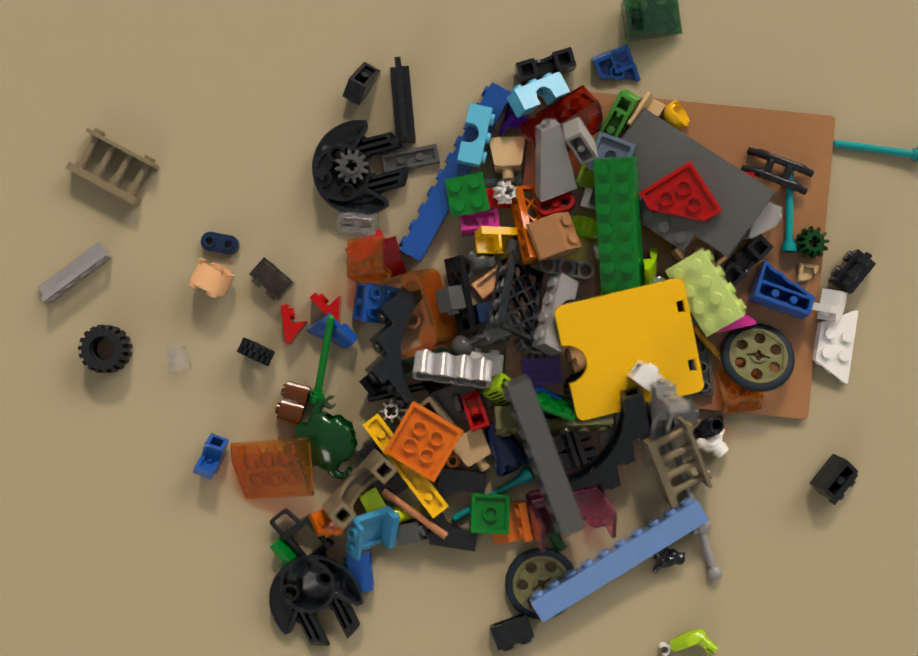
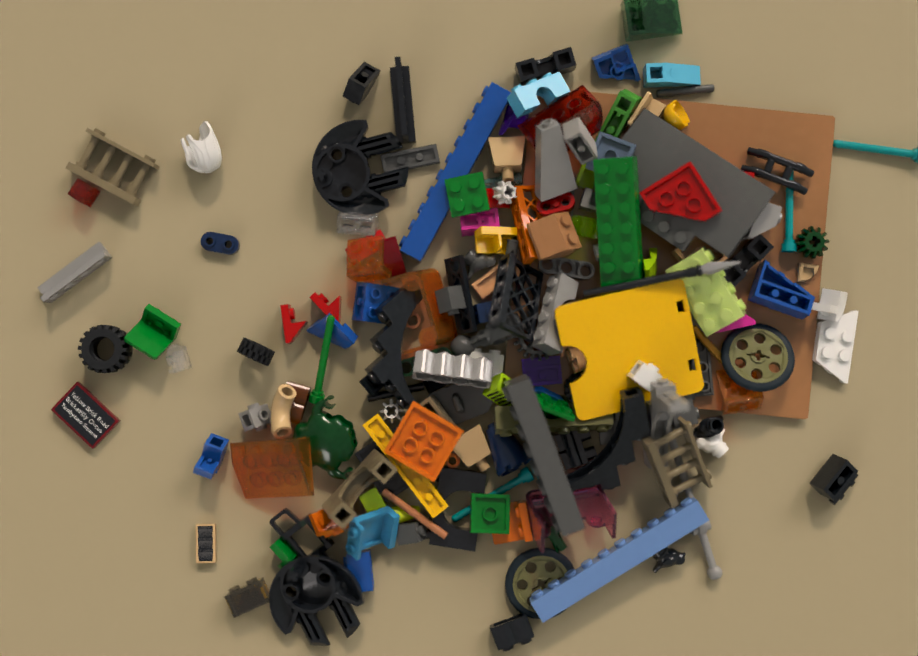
light nougat brick [189,258,235,298] -> none
clear smoke brick [249,257,295,300] -> none
dark grey gear [335,149,369,184] -> none
medium azure arch [457,103,495,168] -> none
red slope [460,390,490,432] -> none
lime arm [658,628,718,656] -> none
black brick [829,249,876,294] -> none
none -> black tile [51,382,121,449]
none -> clear red brick [68,178,101,207]
none -> green bracket [124,304,181,360]
none -> white hair [180,121,222,173]
none -> tile [196,523,217,563]
none -> clear smoke brick [224,577,270,618]
none -> light grey brick [238,403,271,432]
none -> tan cylinder [271,384,296,439]
none -> black piece [583,261,741,298]
none -> medium azure slope [642,63,701,88]
none -> dark grey bar [656,84,714,98]

